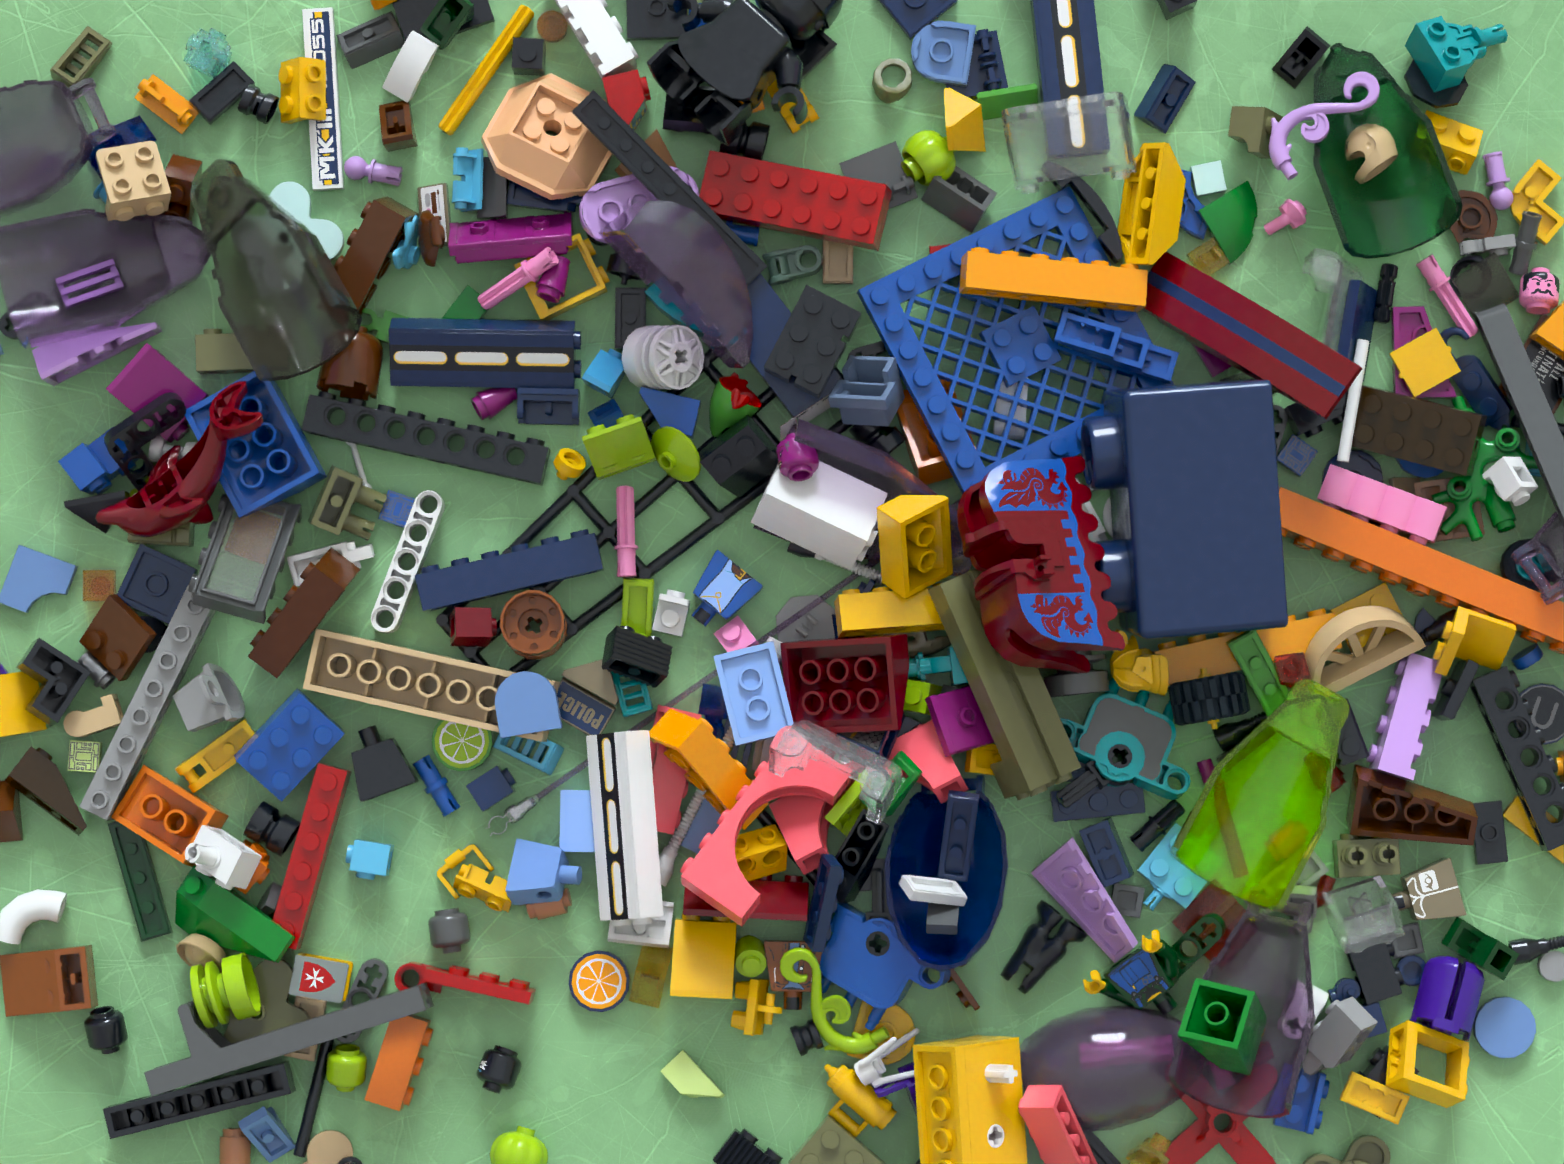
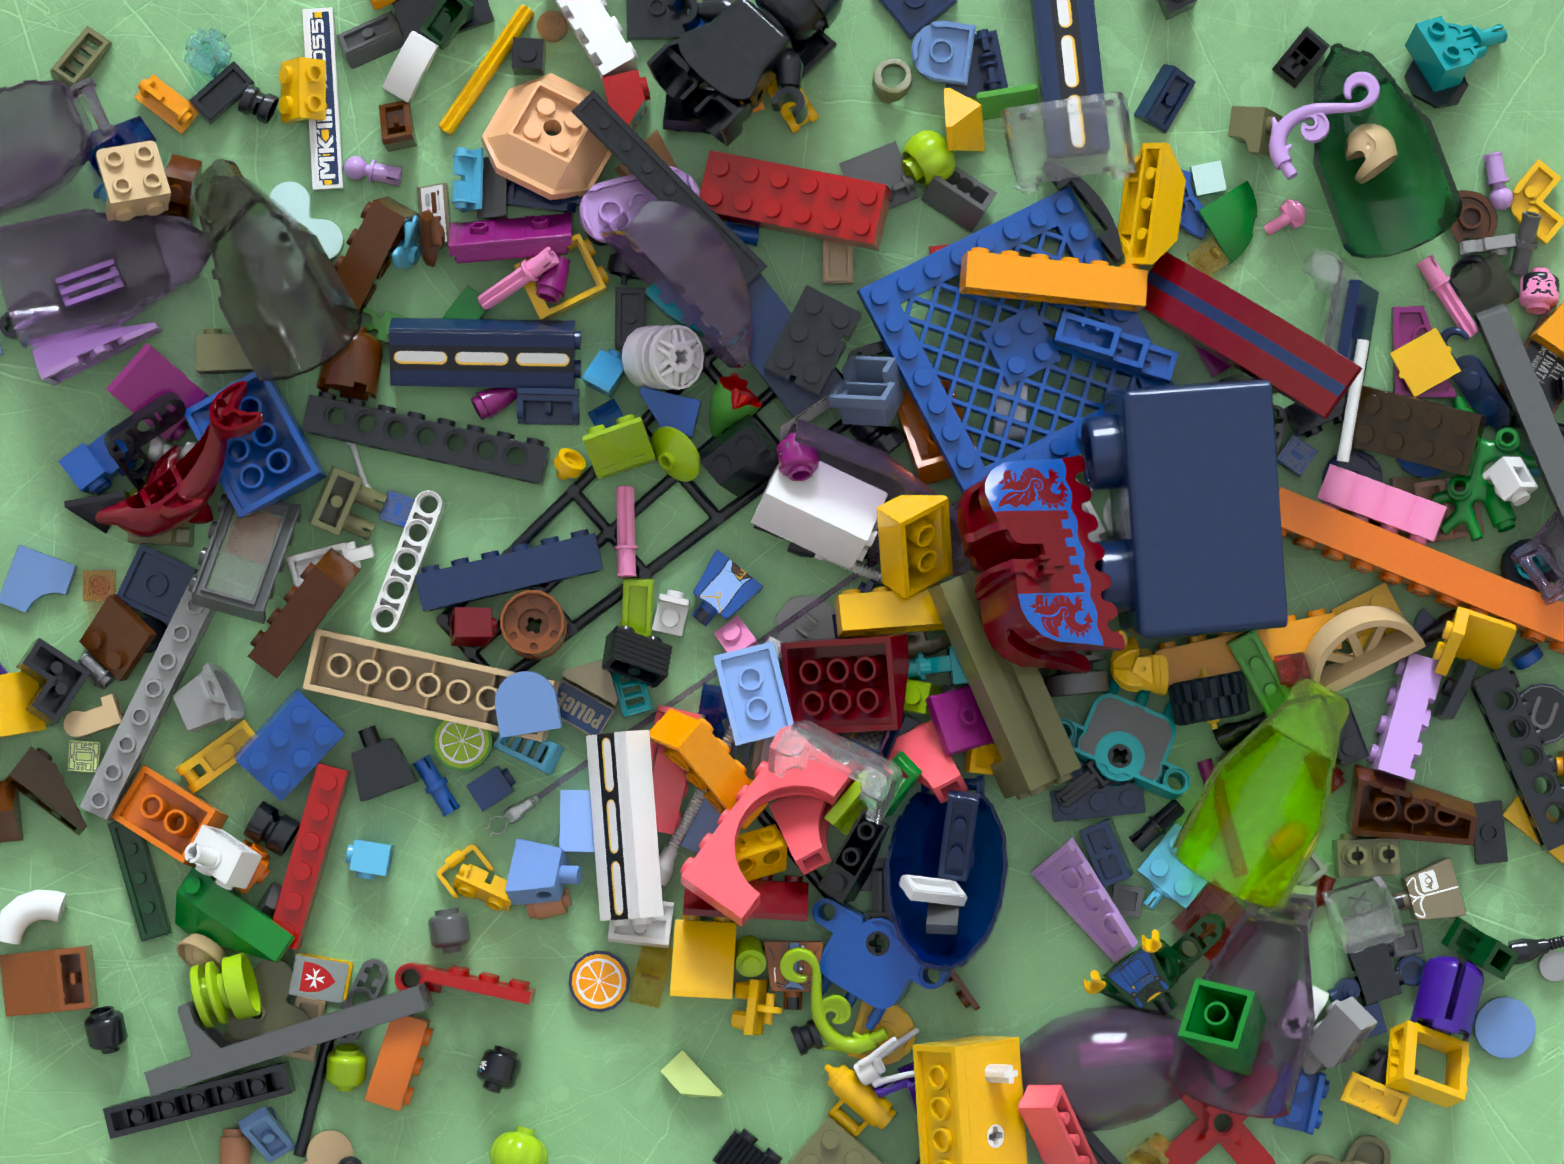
black wheel [719,121,770,160] -> none
sand green piece [762,245,823,285] -> none
dark blue plate [803,854,844,952] -> none
black piece [1000,900,1088,994] -> none
black axle [1373,263,1398,324] -> none
yellow bracket [1410,110,1483,175] -> none

